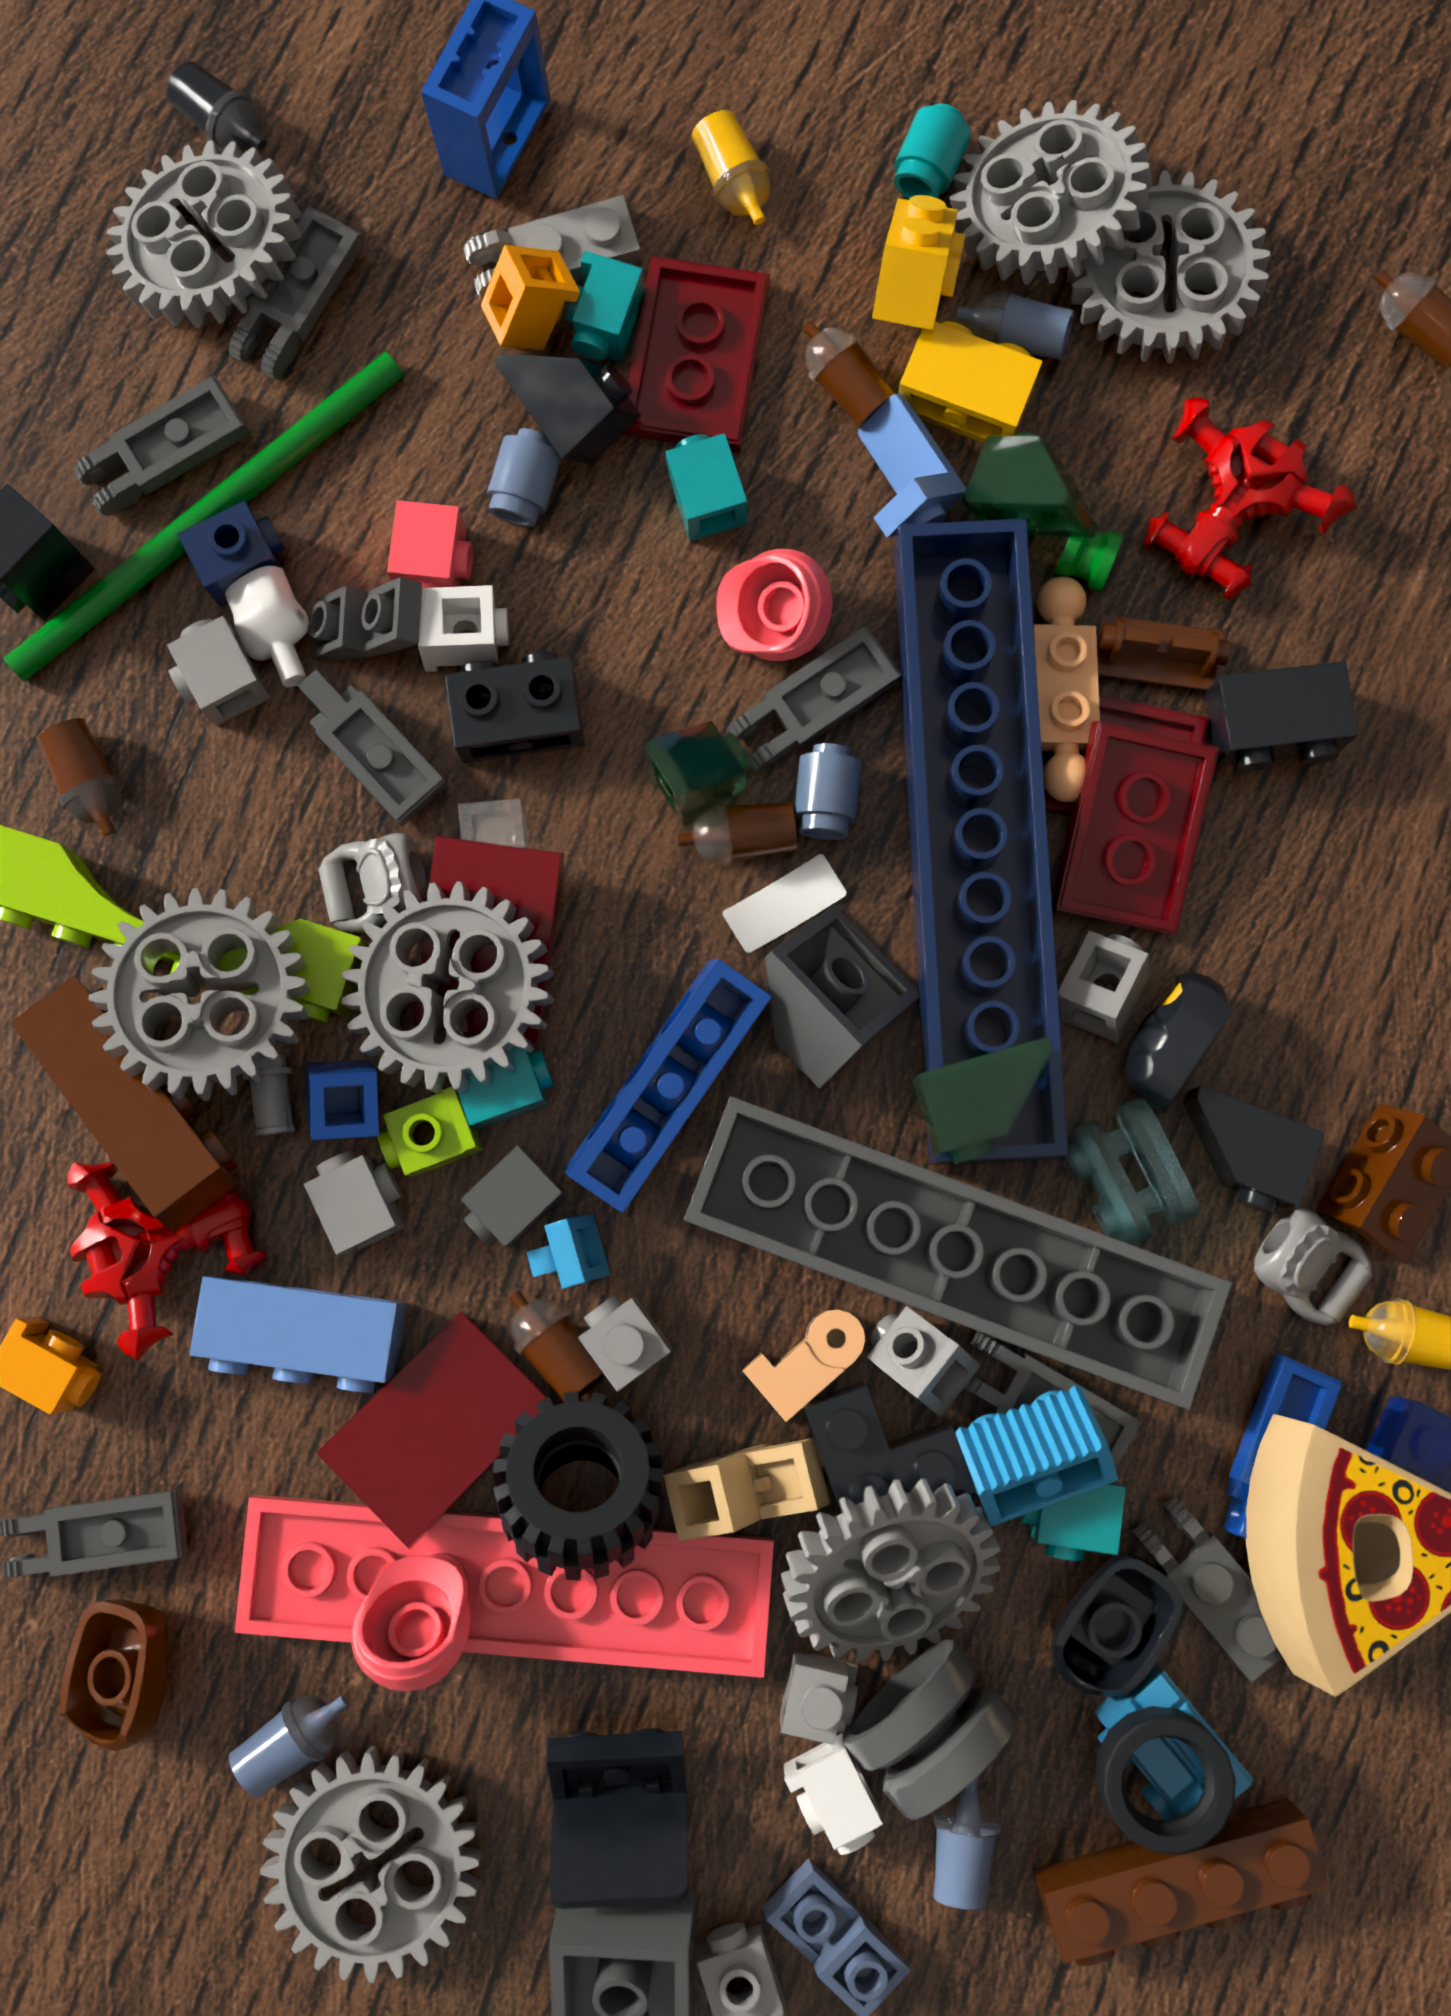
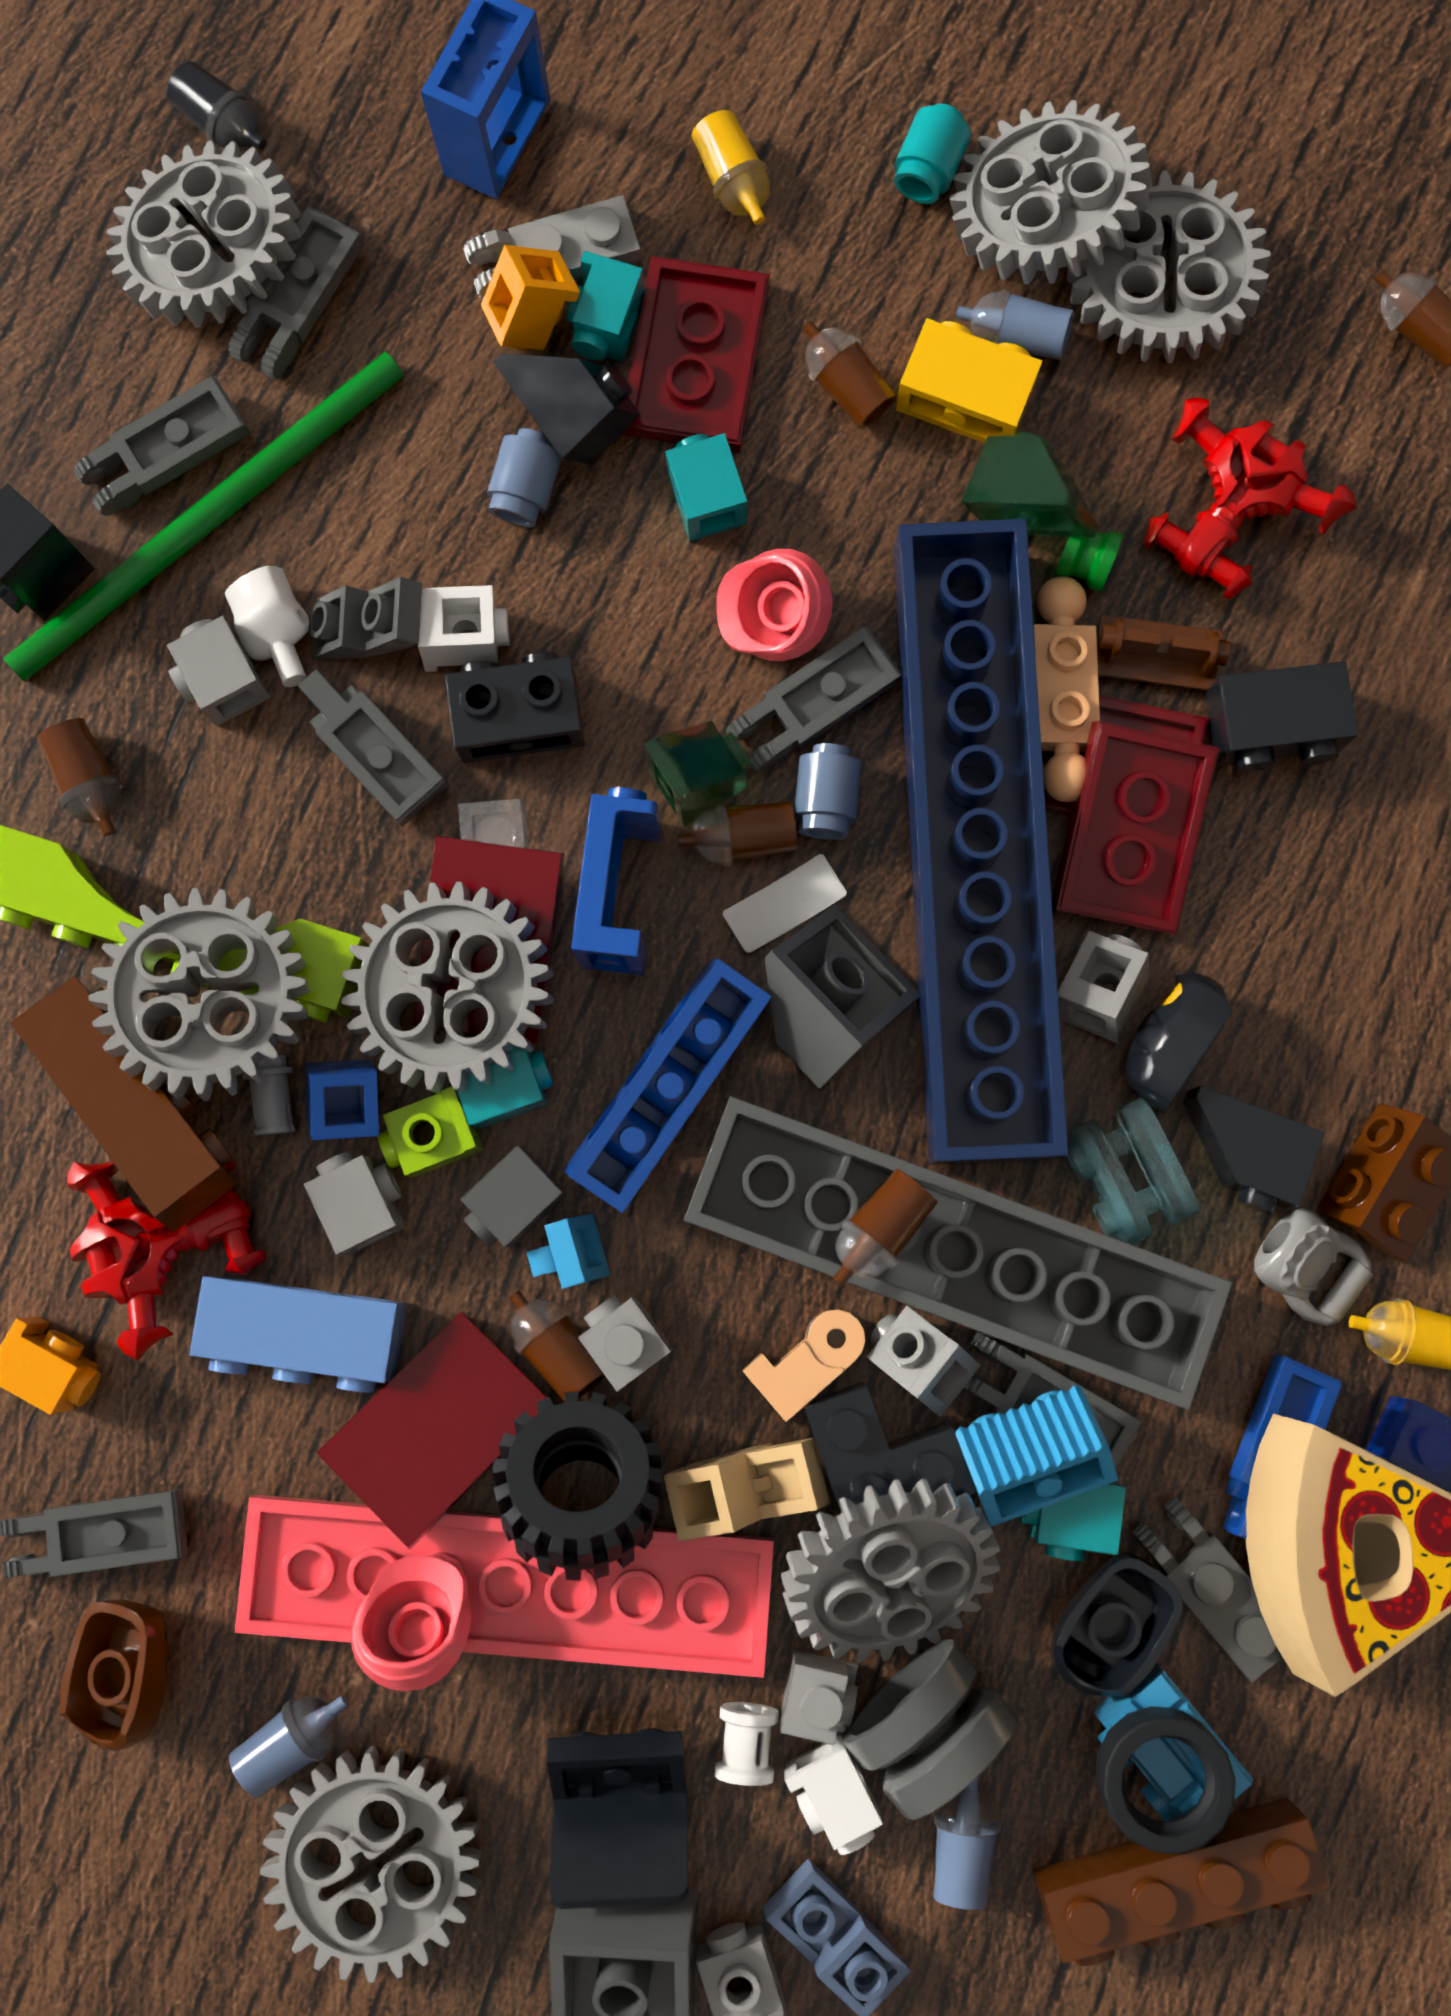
dark blue brick [177,500,286,608] -> none
light grey piece [318,832,428,934] -> none
coral brick [387,500,473,588] -> none
medium blue bracket [858,394,968,538] -> none
yellow brick [872,195,966,330] -> none
clear green slope [912,1036,1053,1164] -> none
none -> blue panel [571,787,662,976]
none -> white bush [714,1702,779,1786]
none -> reddish brown piece [833,1168,938,1287]

